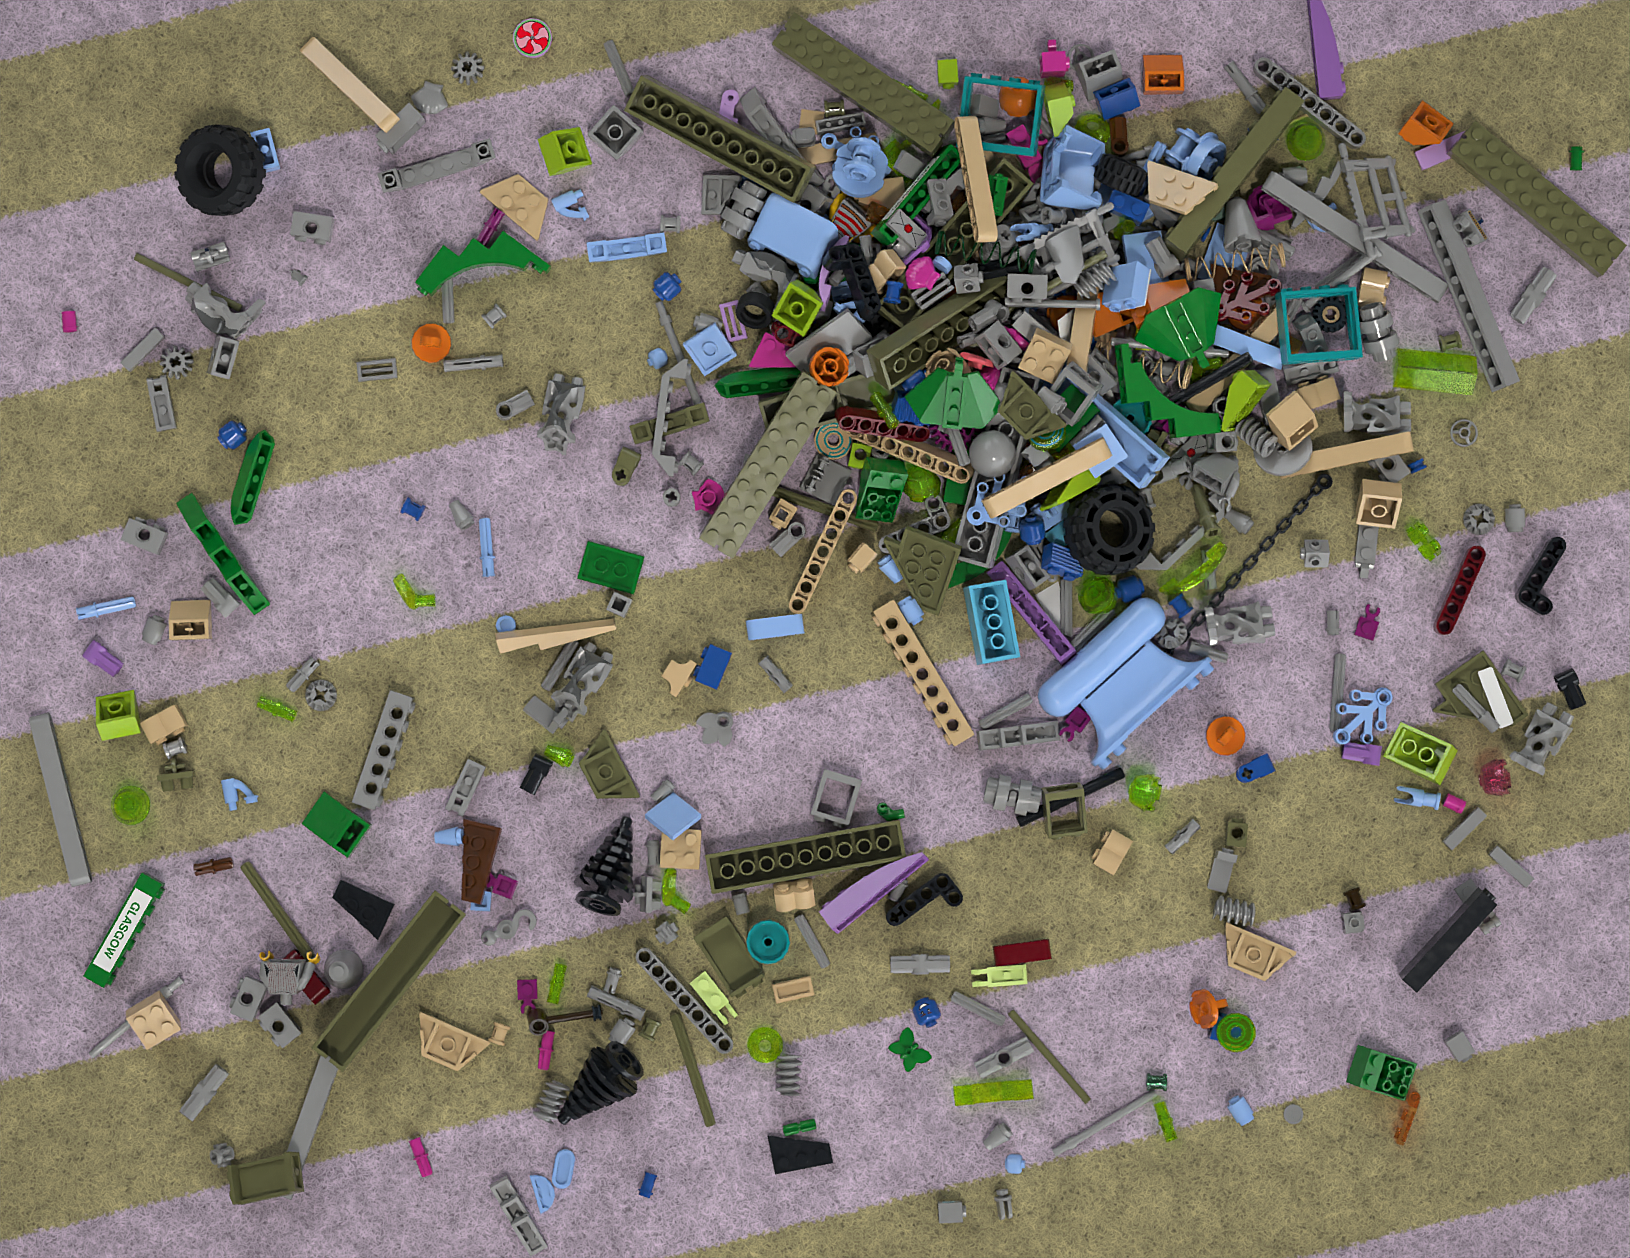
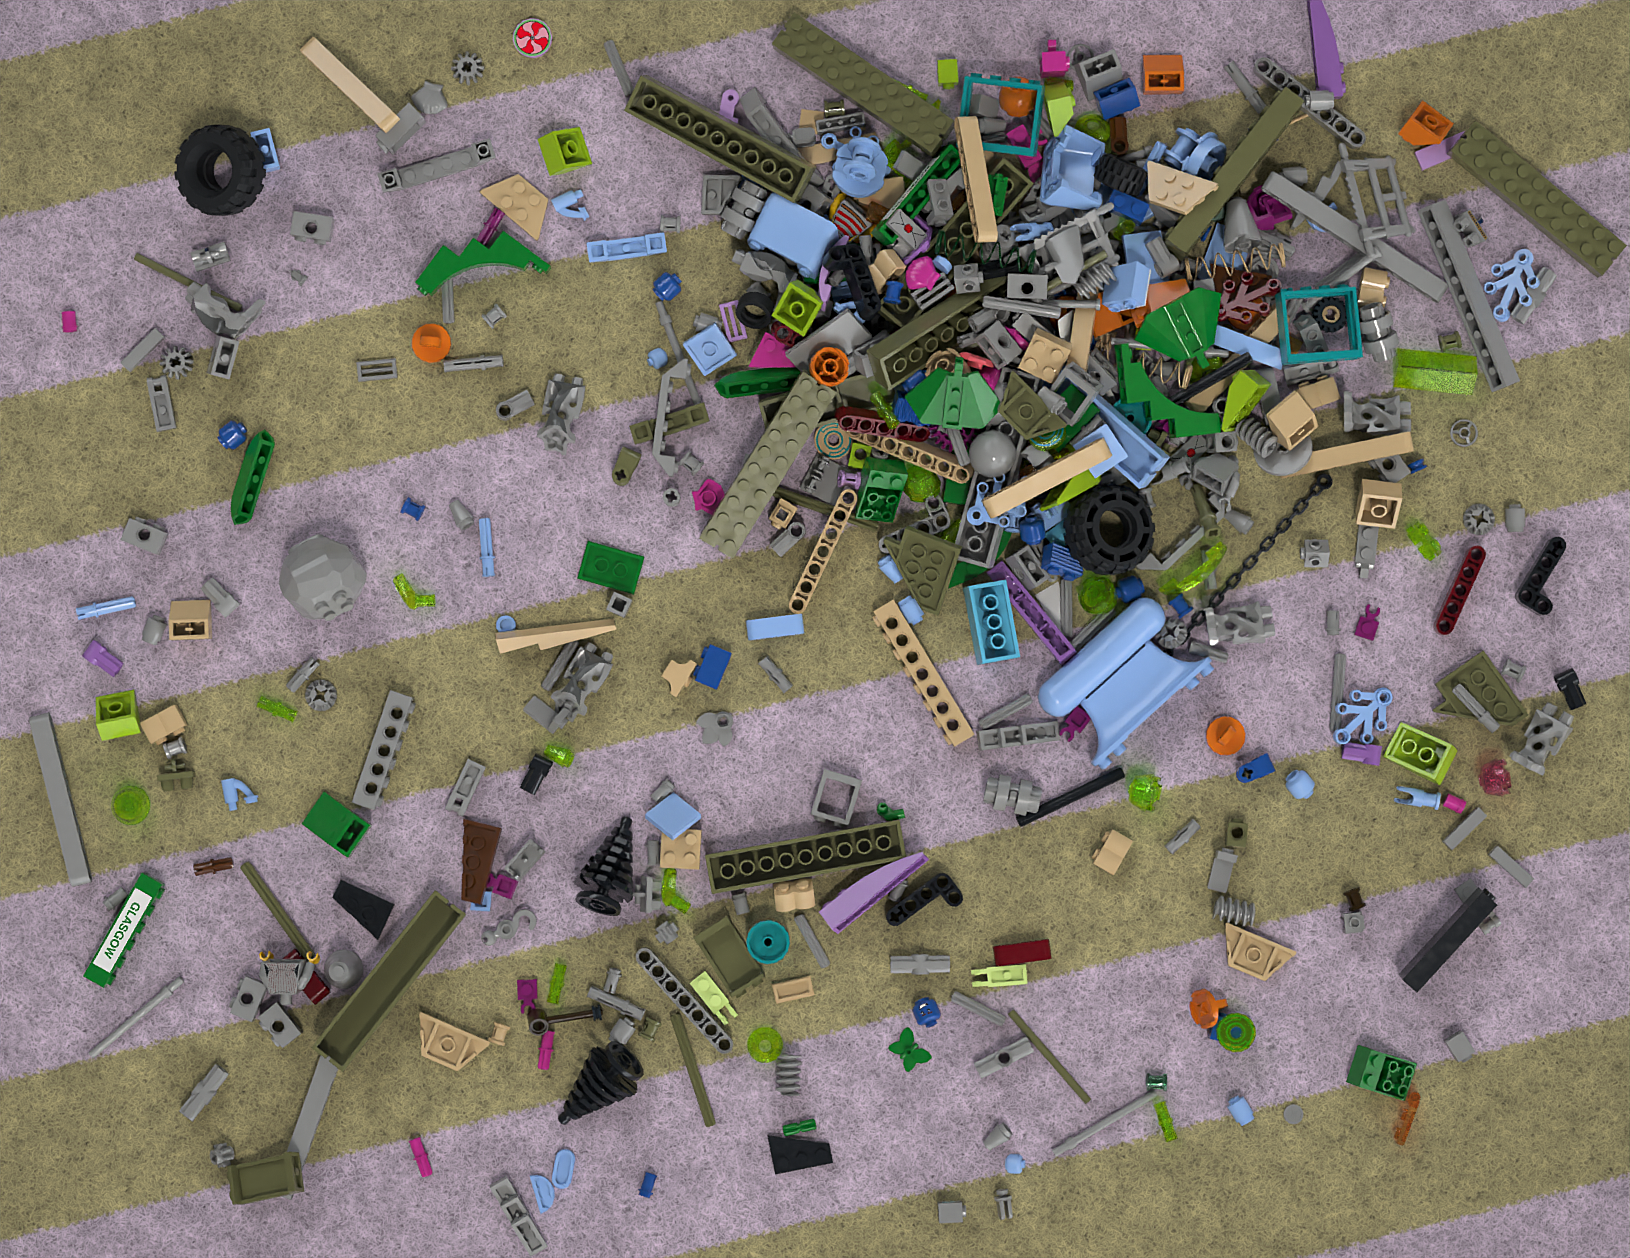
tan brick [125,990,181,1050] -> none
green arch [176,493,270,615] -> none
light blue cone [434,827,464,846] -> none
light grey piece [533,1080,570,1124] -> none
olive wing [579,729,640,799] -> none
light grey slope [588,105,644,160] -> none
tan brick [847,542,877,574] -> none
clear neon green slope [953,1079,1034,1106] -> none
light grey bush [1040,207,1067,226] -> none
olive window [1041,782,1088,840] -> none
clear neon green cone [1287,122,1326,161] -> none
white sticker [1478,667,1513,728] -> none
green pin [1569,146,1584,171] -> none
none -> light grey pin [103,887,128,911]
none -> light grey rock [279,534,367,621]
none -> light grey hinge [504,839,546,881]
none -> lavender bush [837,470,861,489]
none -> light grey axle [982,296,1061,319]
none -> light blue head [1285,770,1315,799]
none -> light grey brick [1305,90,1334,111]
none -> light blue plant [1484,249,1540,322]

